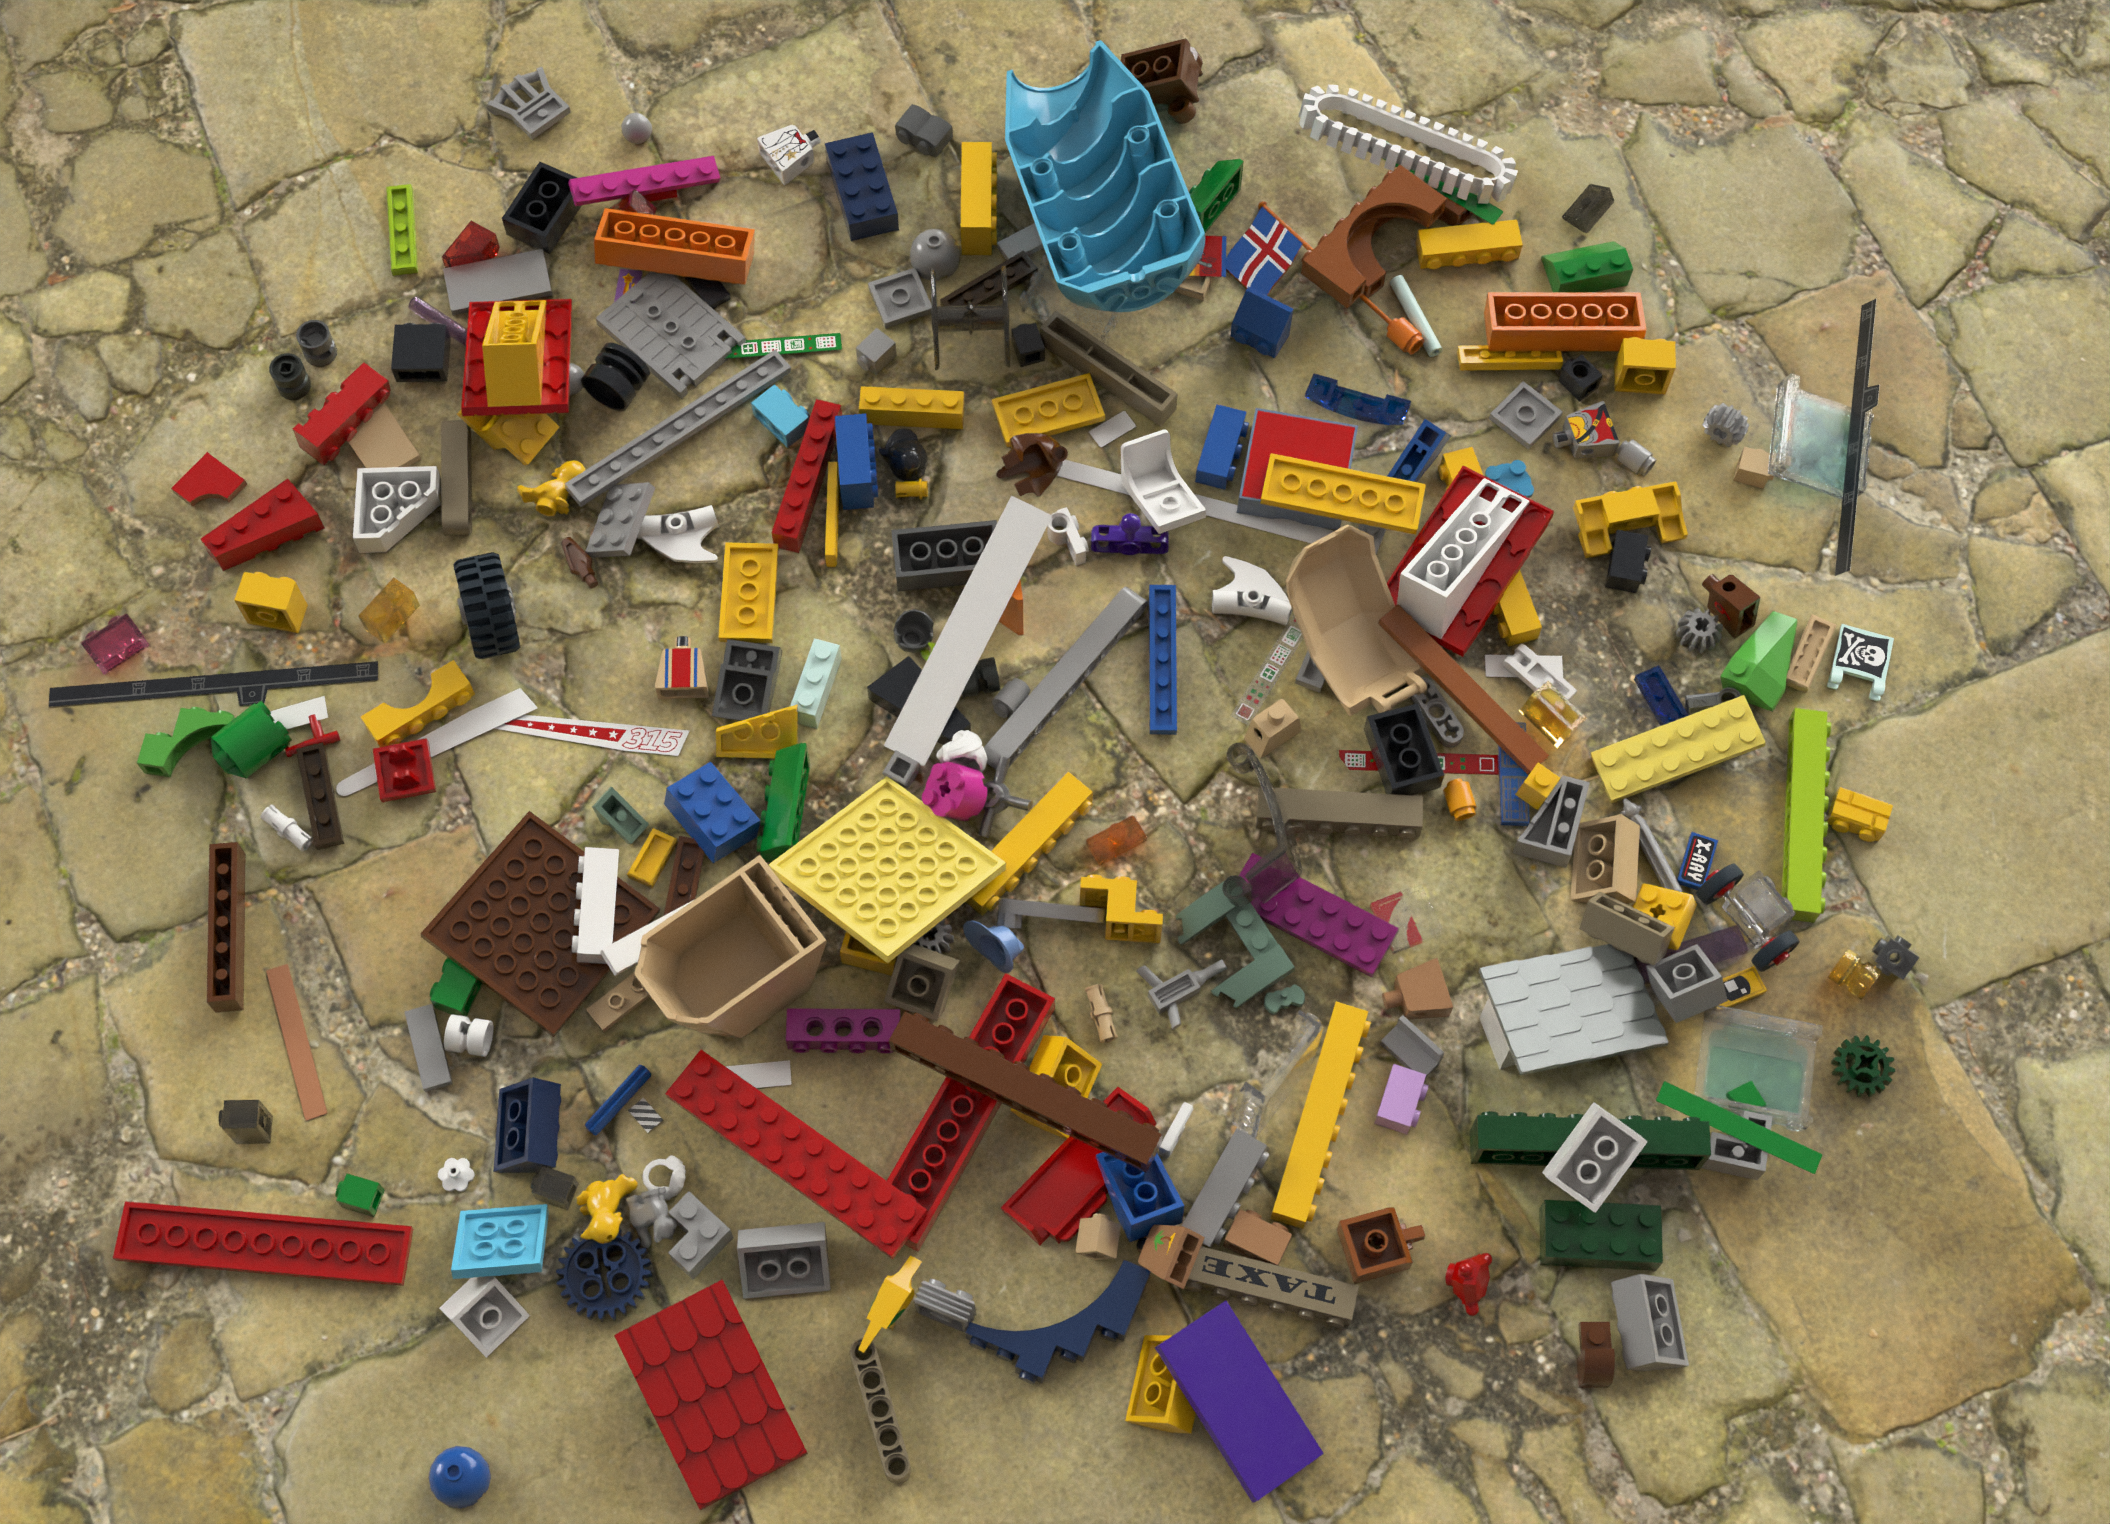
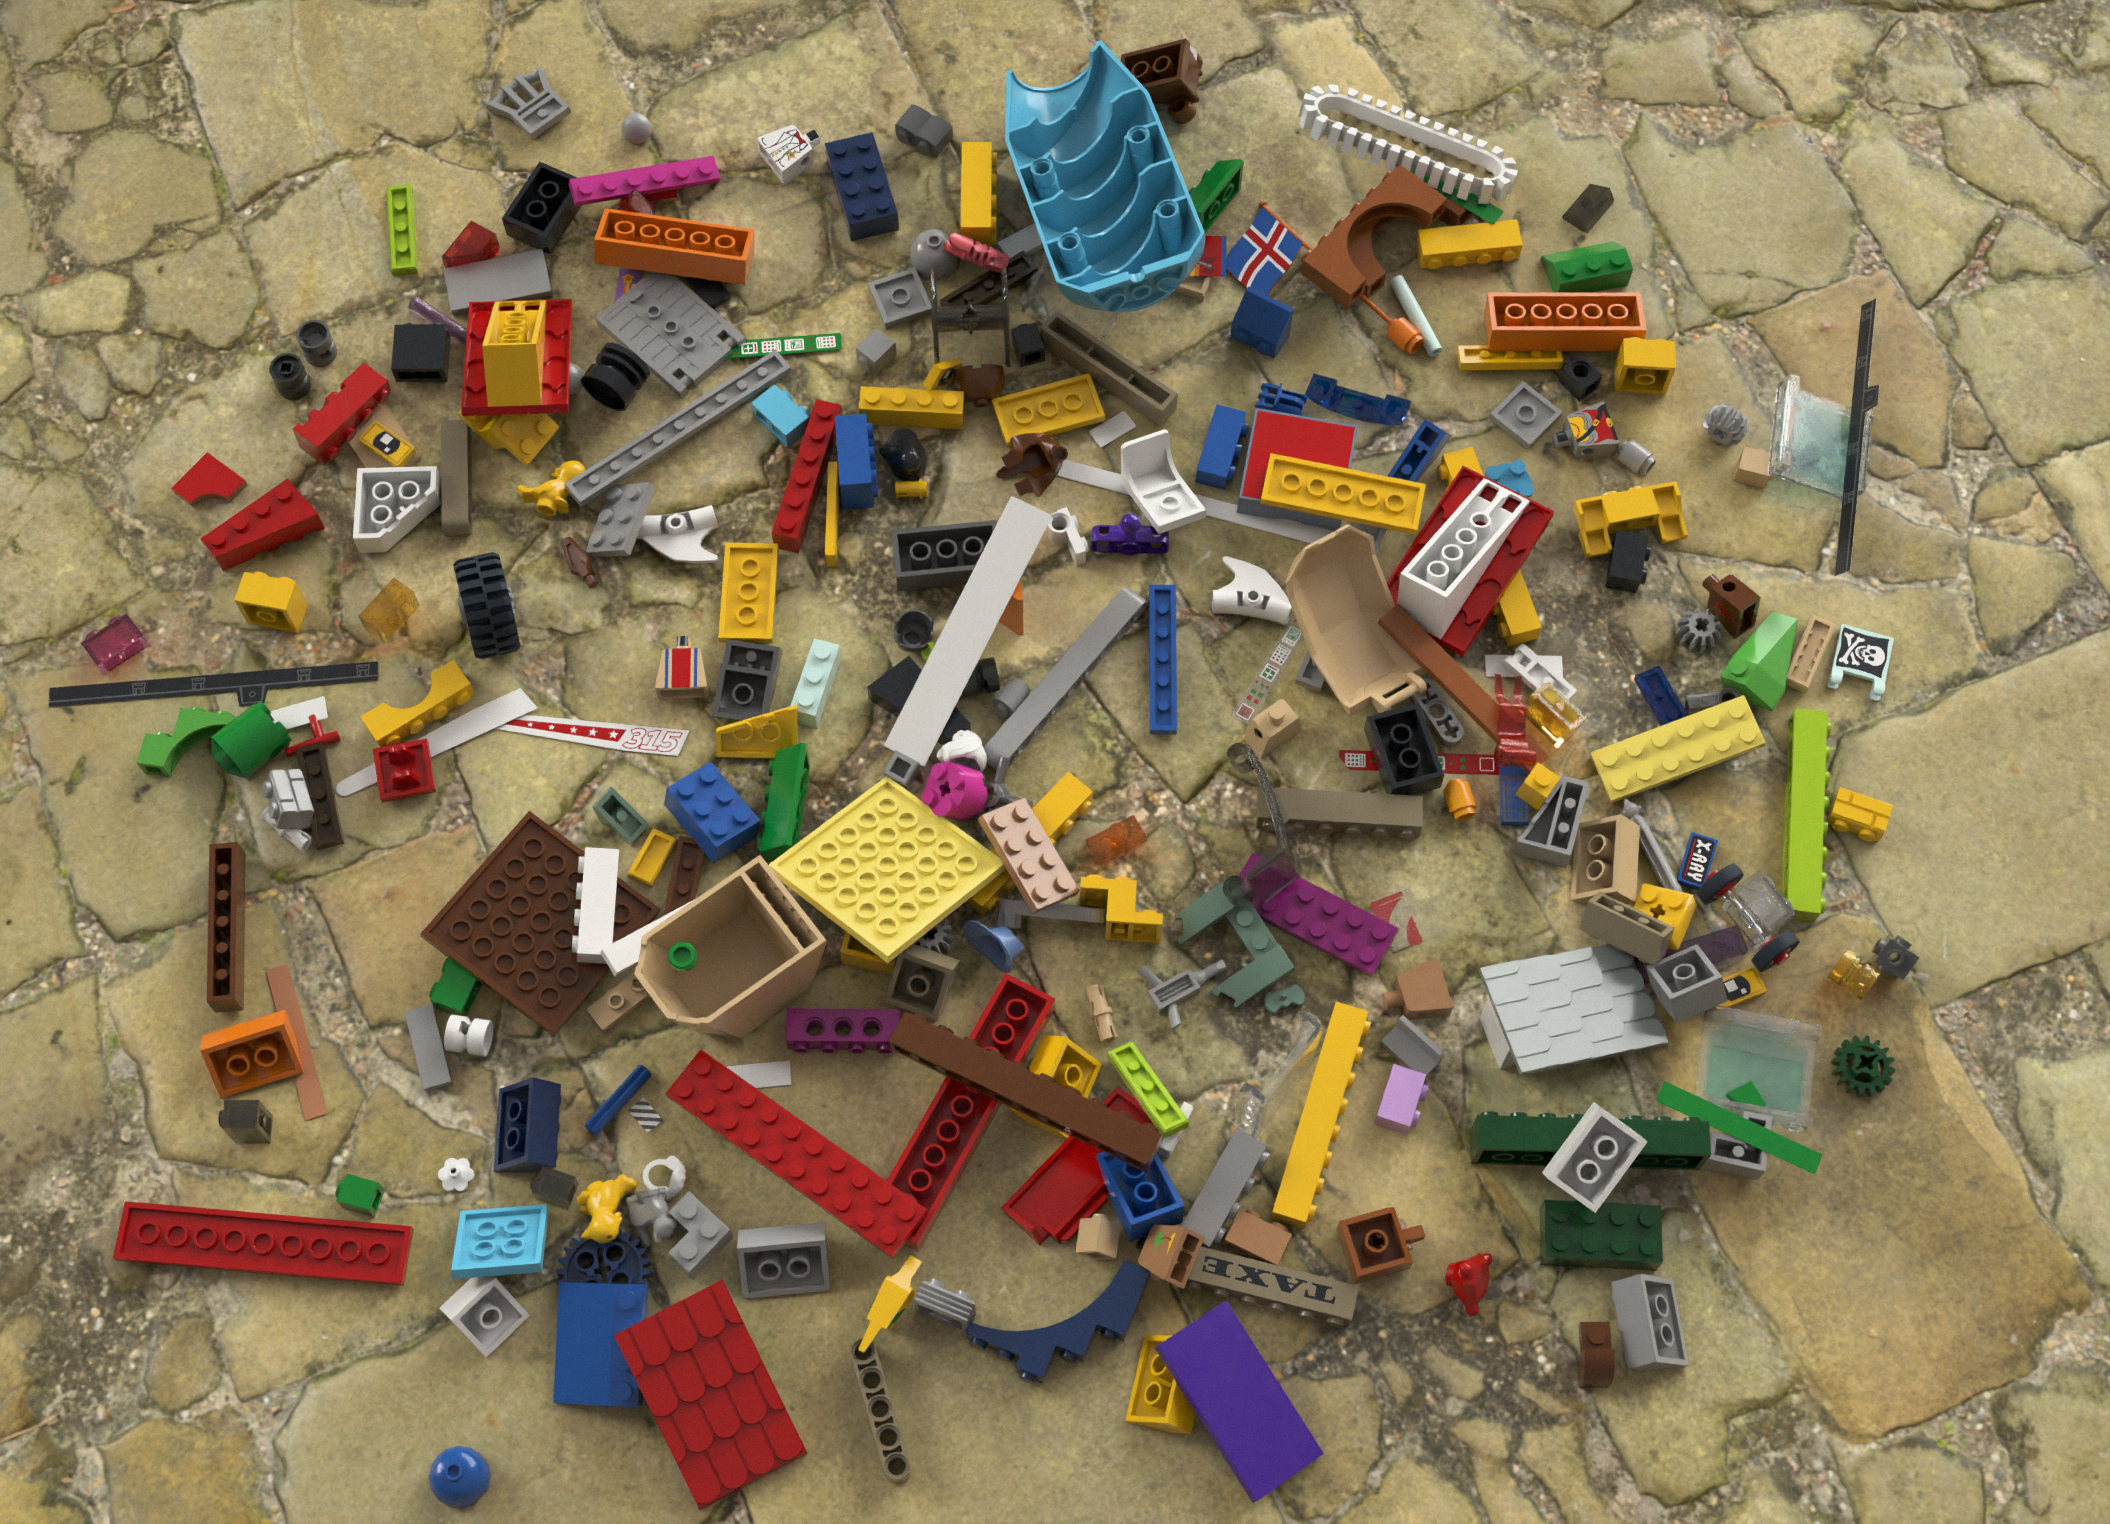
none -> orange slope [200,1010,303,1099]
none -> light grey brick [262,769,314,830]
none -> tile [358,421,416,467]
none -> blue slope [553,1282,648,1407]
none -> green tile [668,942,698,972]
none -> yellow tile [923,358,963,391]
none -> coral hinge [944,233,1009,273]
none -> reddish brown cylinder [953,364,1005,407]
none -> plate [978,798,1080,914]
none -> lime tile [1108,1041,1189,1138]
none -> blue arm [1255,383,1308,416]
none -> clear red flag [1494,674,1536,767]

